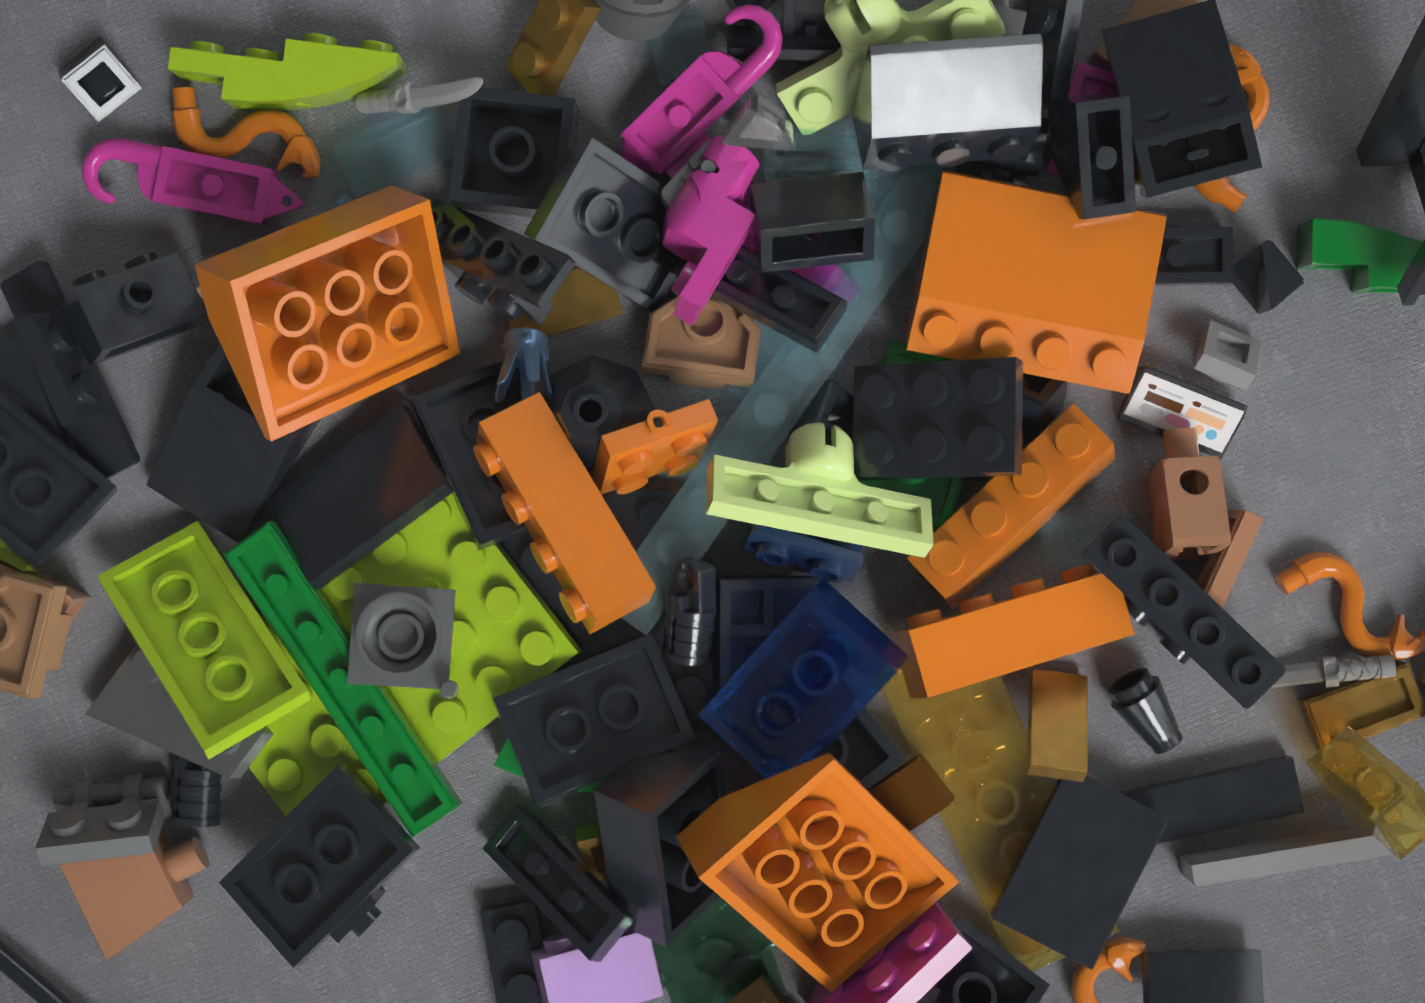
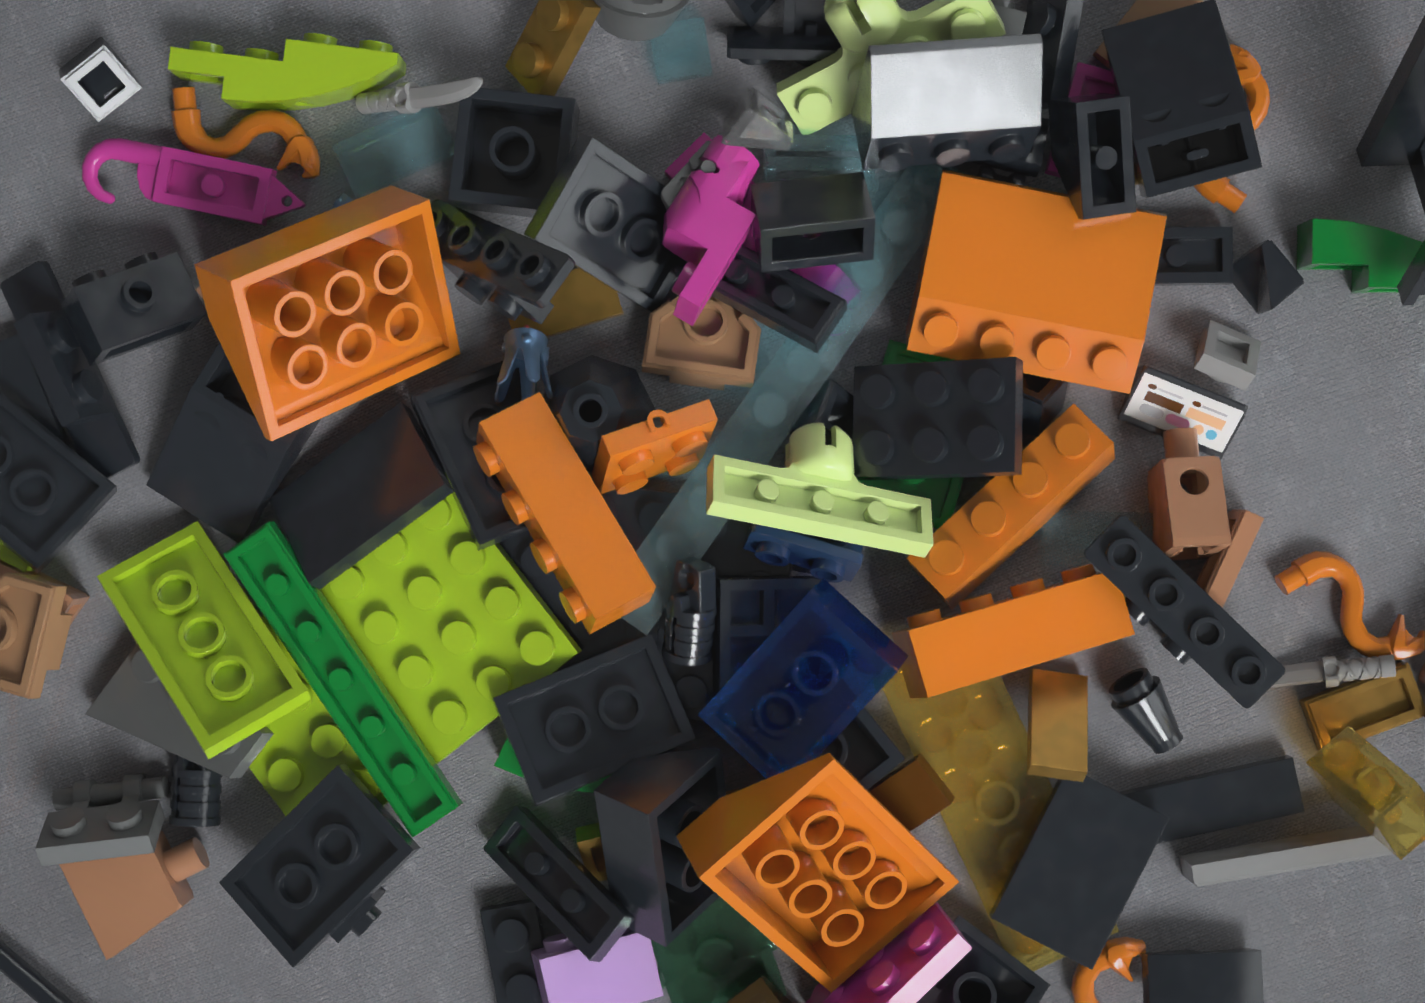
dark grey hat [347,583,459,699] -> none
dark pink plate [620,4,783,175] -> none

